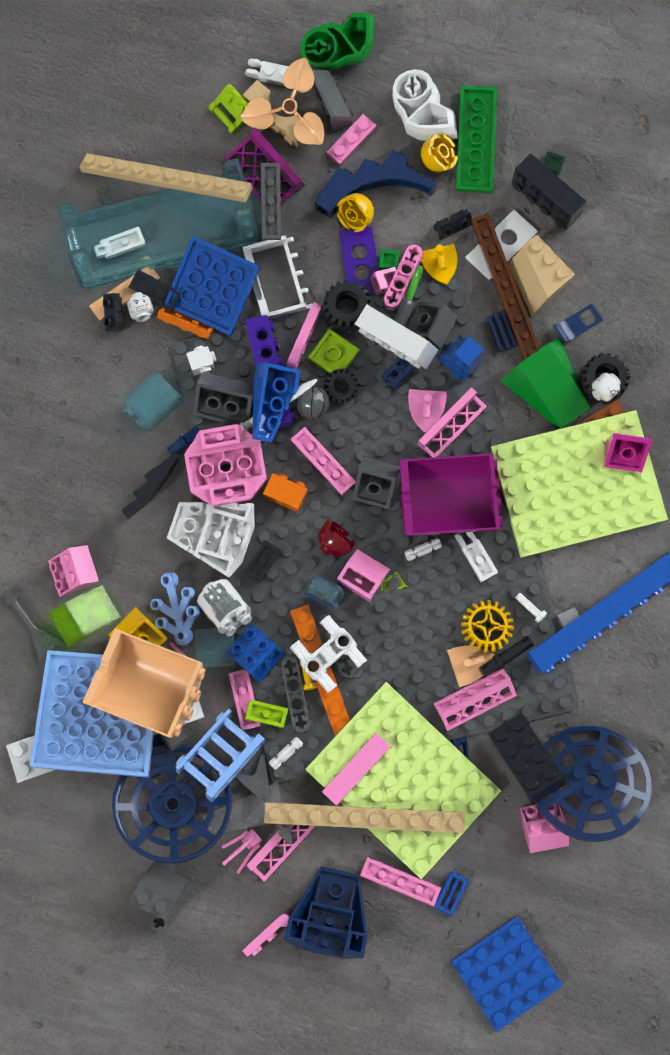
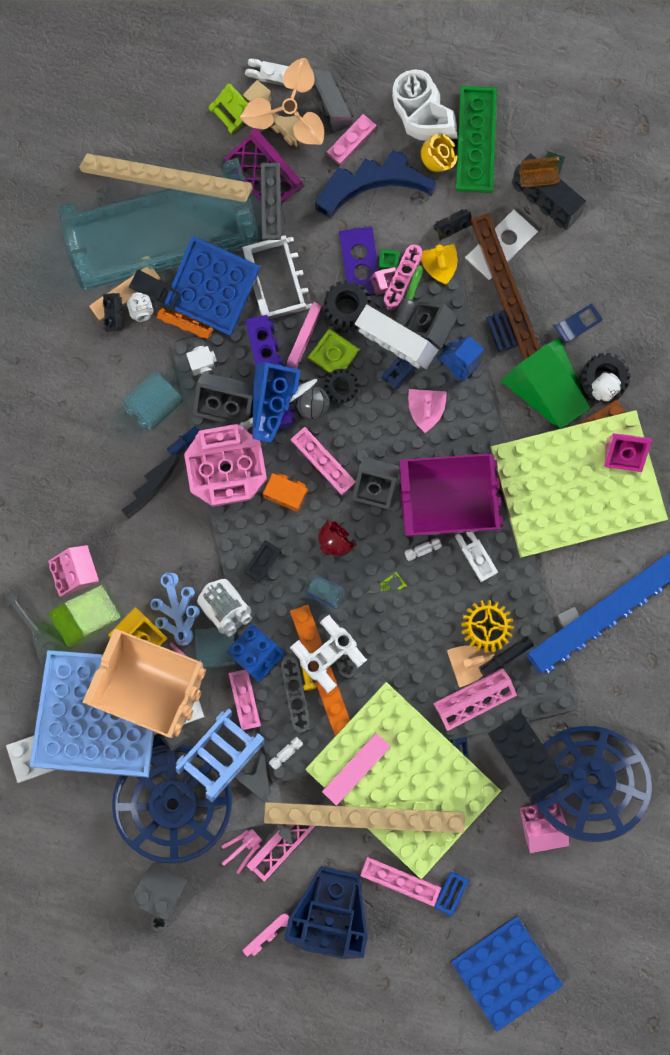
white hinge [94,227,146,259] -> none
white wedge [167,502,255,577] -> none
lime plate [245,700,288,728] -> none
green piece [300,13,375,72] -> none
yellow cylinder [337,193,374,232] -> none
bright pink slope [337,549,390,602] -> none
bright pink fence [418,387,487,458] -> none
tan wedge [508,235,575,317] -> none
white piece [515,593,547,623] -> none
none -> clear orange panel [519,157,560,187]

